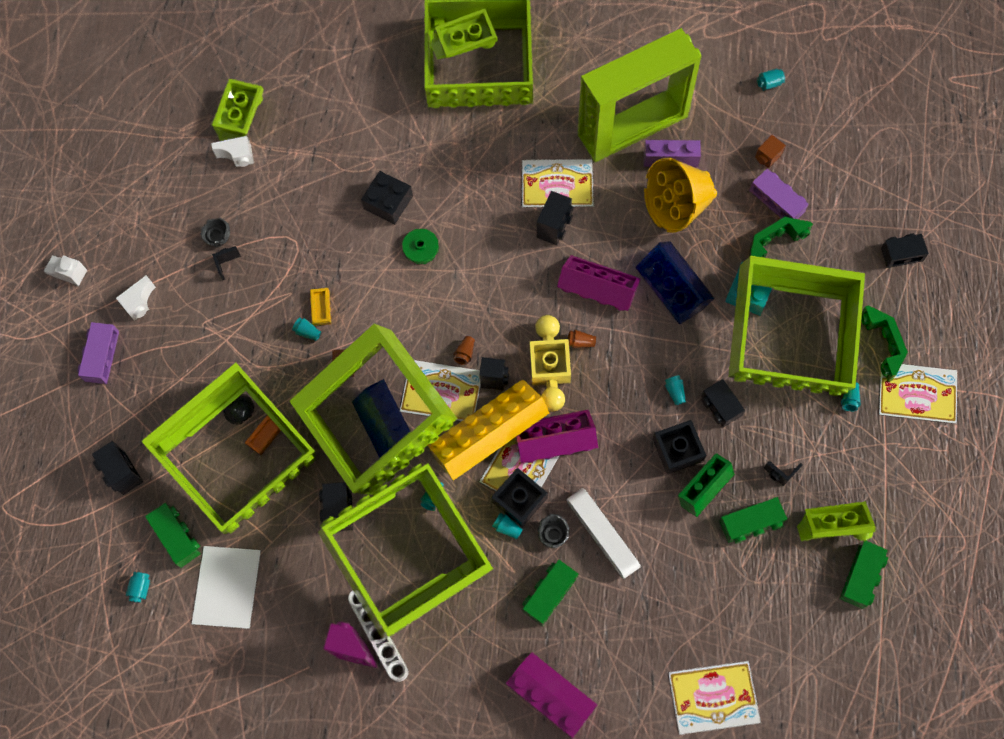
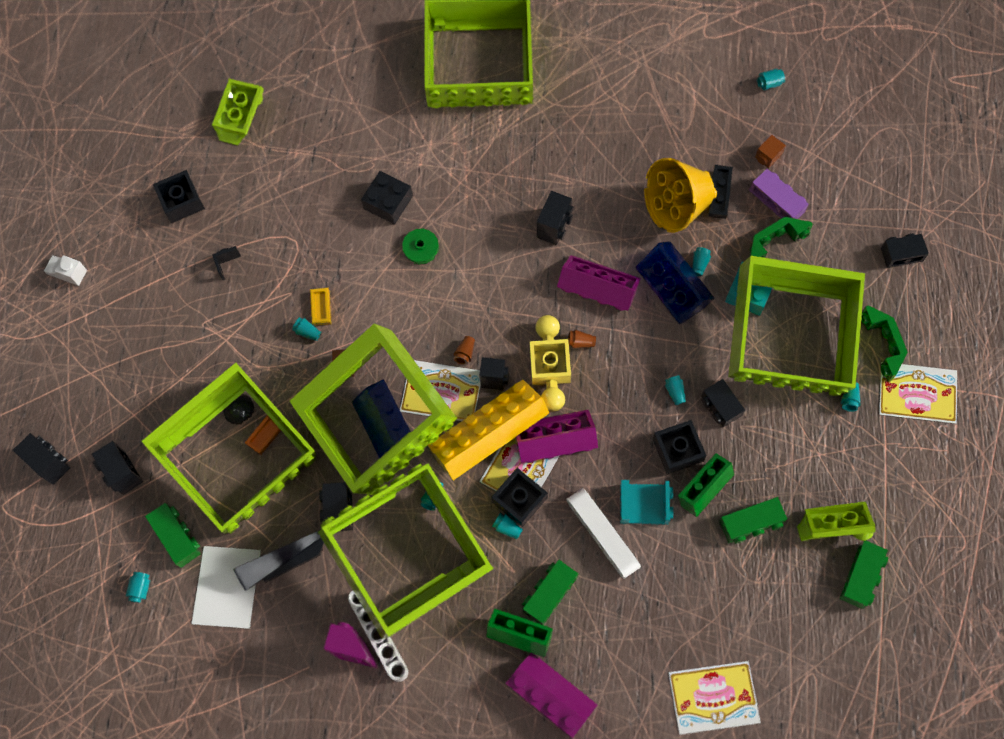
medium lavender brick [78,322,119,384] -> none
white arch [116,276,156,321] -> none
dark grey hair [201,217,230,247] -> none
white arch [211,136,254,167] -> none
lime slope [431,9,498,60] -> none
sticker [522,159,593,207] -> none
dark grey hair [538,514,569,548] -> none
lime door [578,28,701,163] -> none
medium lavender brick [644,140,701,167] -> none
black bracket [764,461,803,486] -> none
none -> black brick [13,433,70,485]
none -> black brick [153,170,205,223]
none -> black wedge [233,530,324,591]
none -> green brick [486,608,553,658]
none -> teal panel [620,480,674,525]
none -> teal cone [692,247,712,276]
none -> black plate [708,165,733,219]

